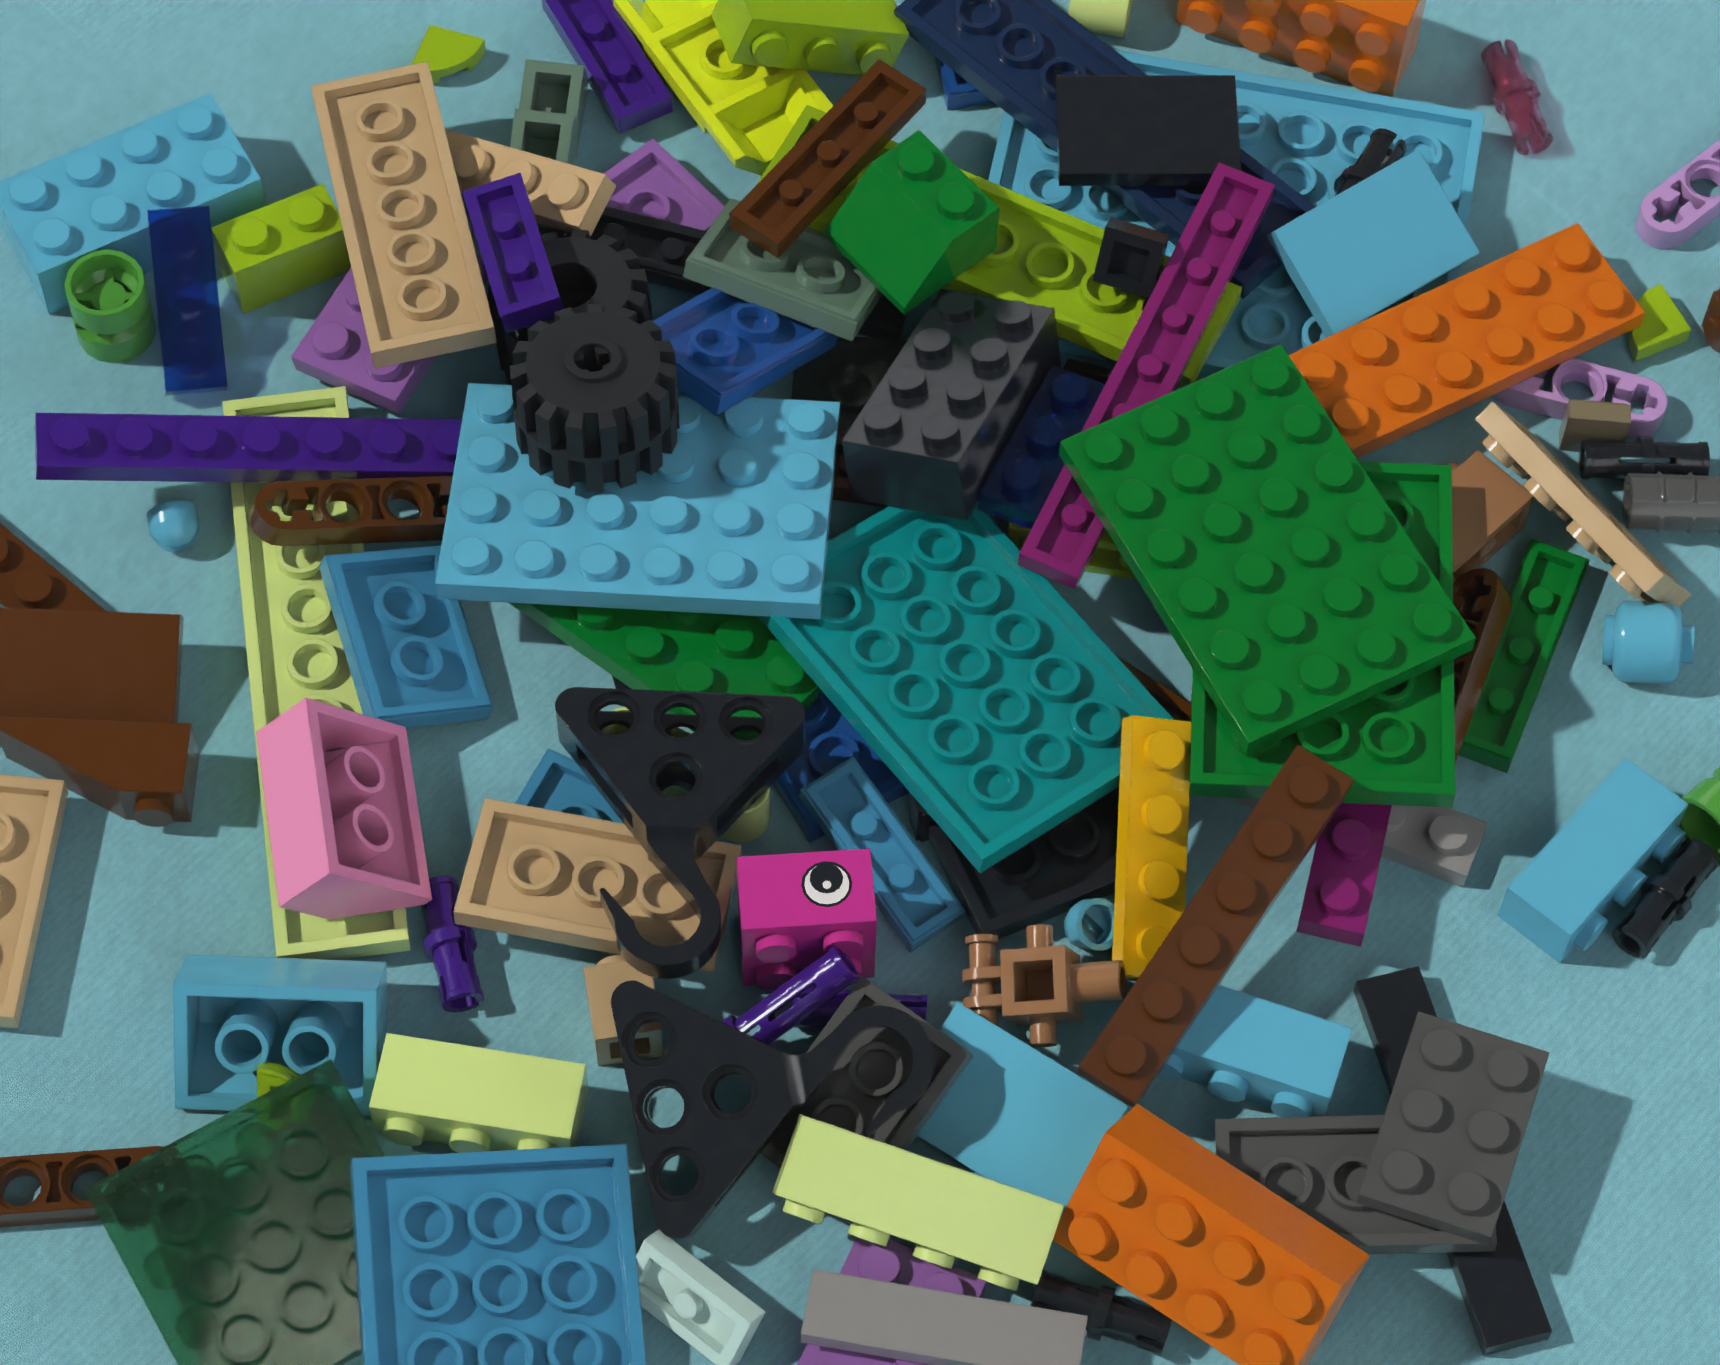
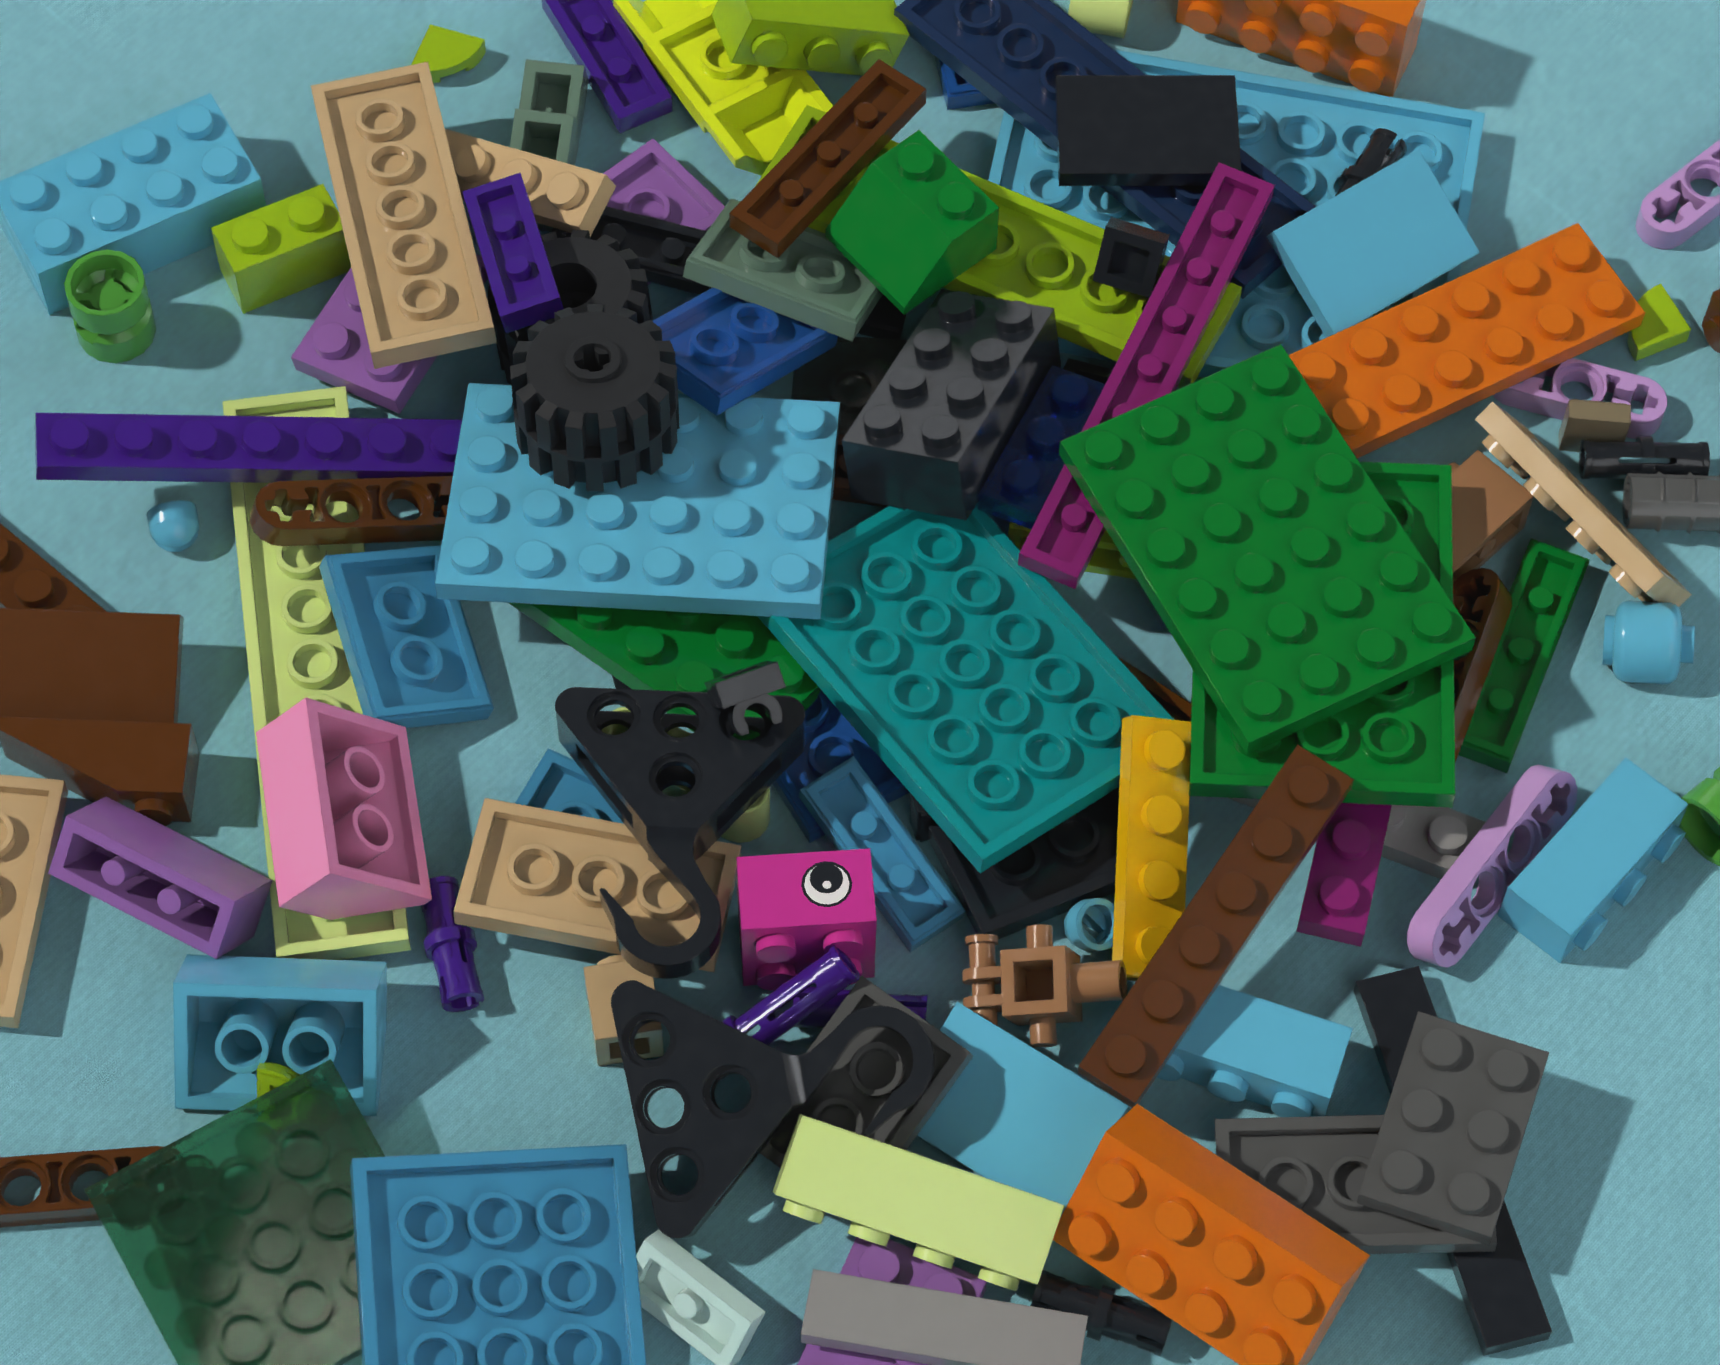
clear blue plate [147,206,228,396] -> none
yellowish green brick [369,1033,589,1153] -> none
clear pink pin [1481,39,1553,155] -> none
black pin [1612,838,1720,958] -> none
none -> medium lavender brick [48,797,273,959]
none -> black tile [704,661,786,736]
none -> lavender beam [1407,764,1577,968]

